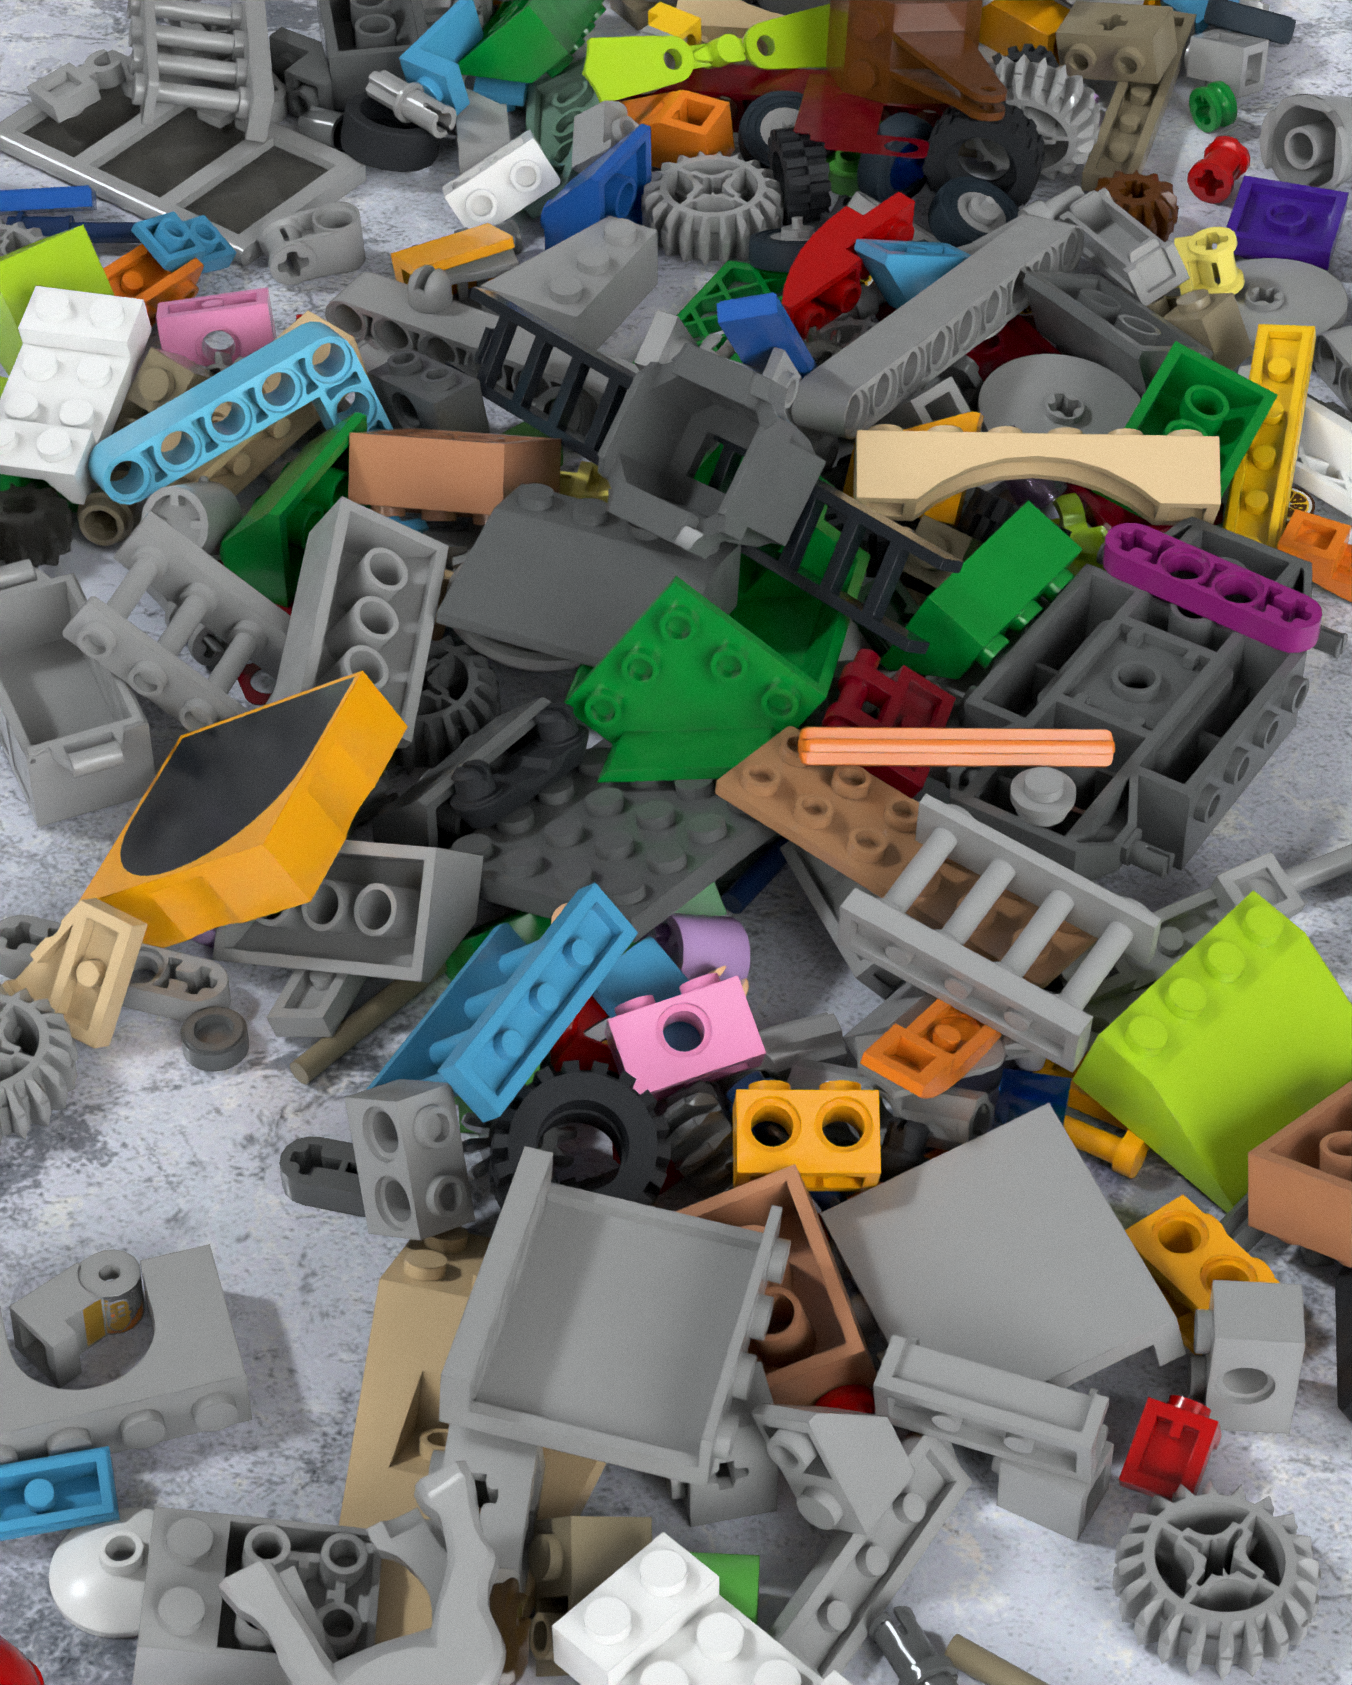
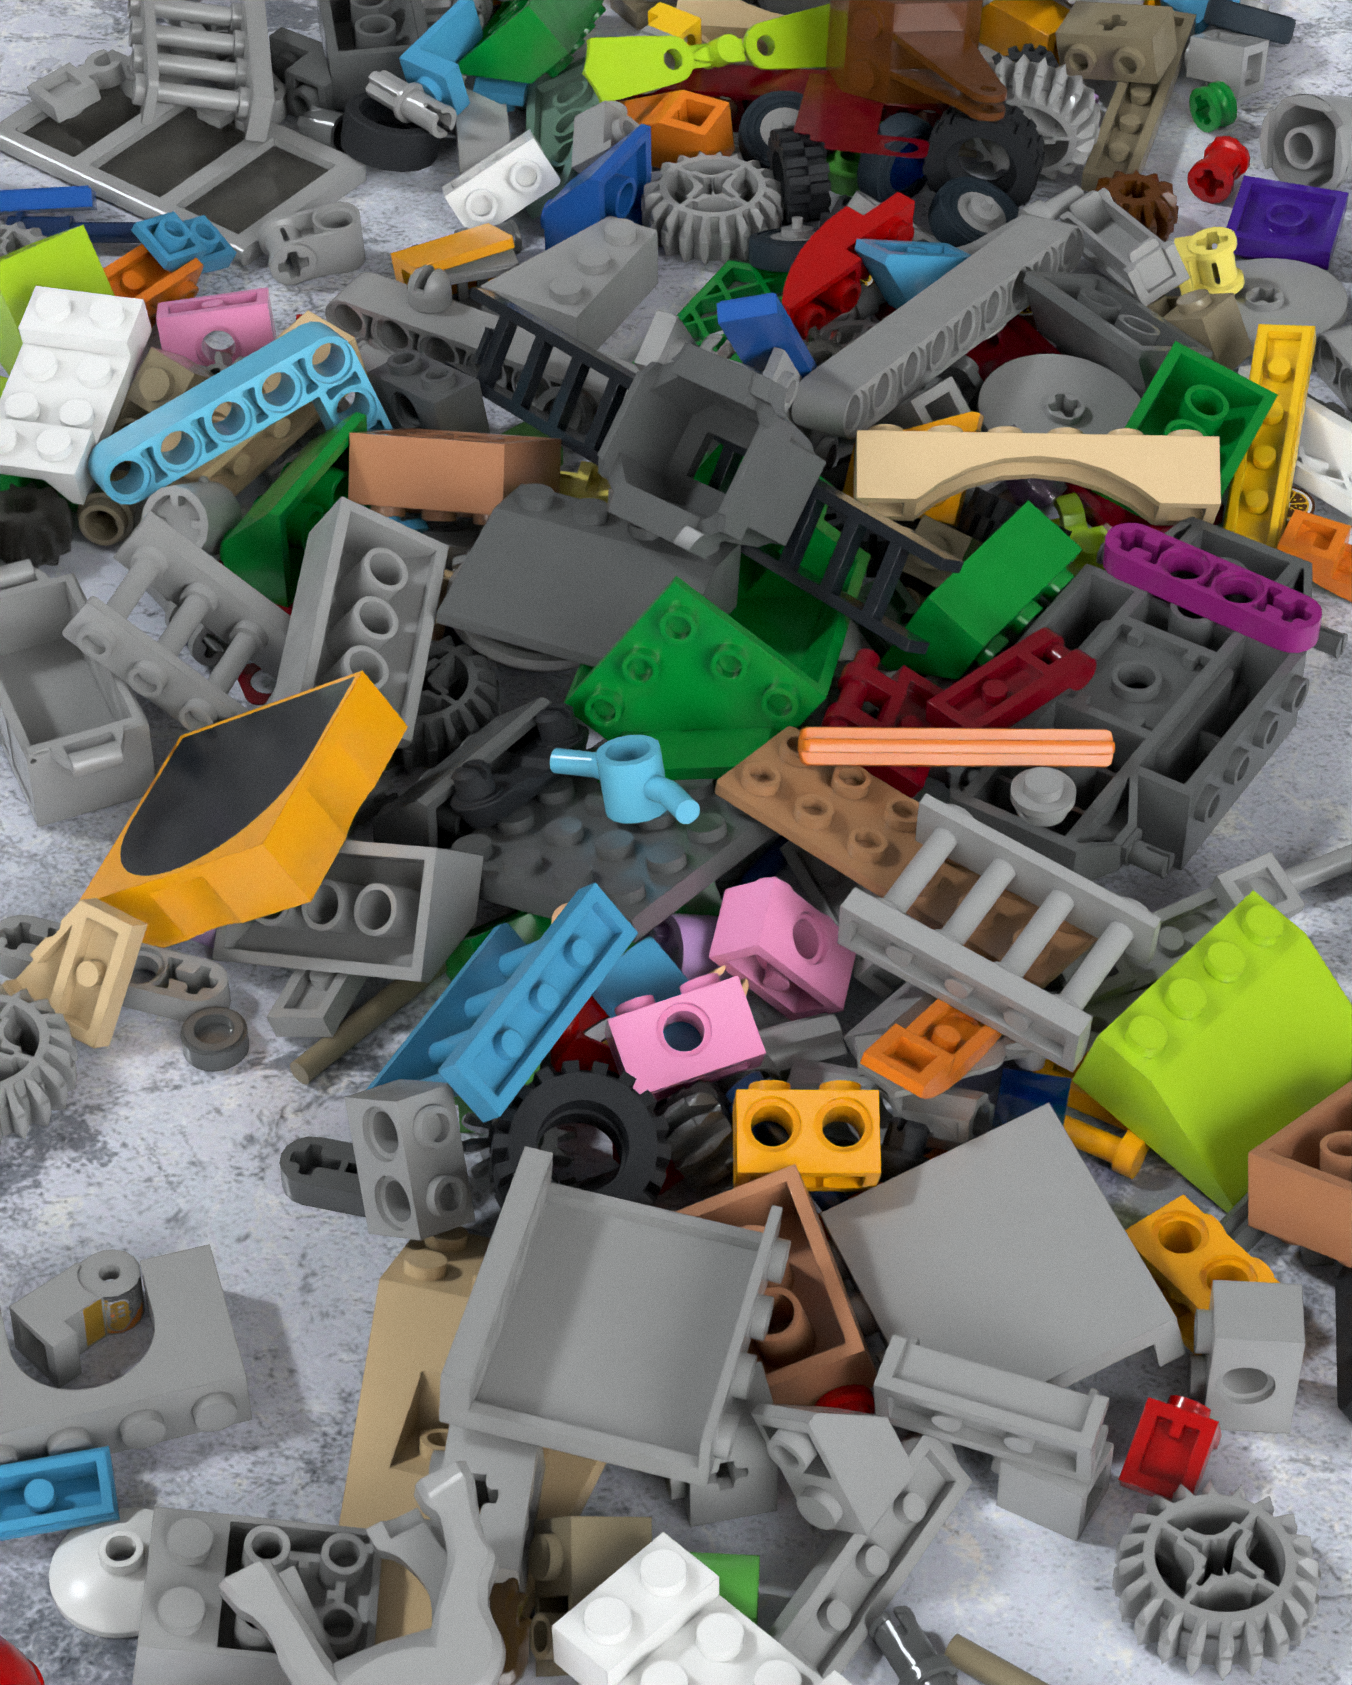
none -> medium azure piece [550,735,700,824]
none -> bright pink brick [708,876,856,1021]
none -> dark red plate [926,627,1097,728]

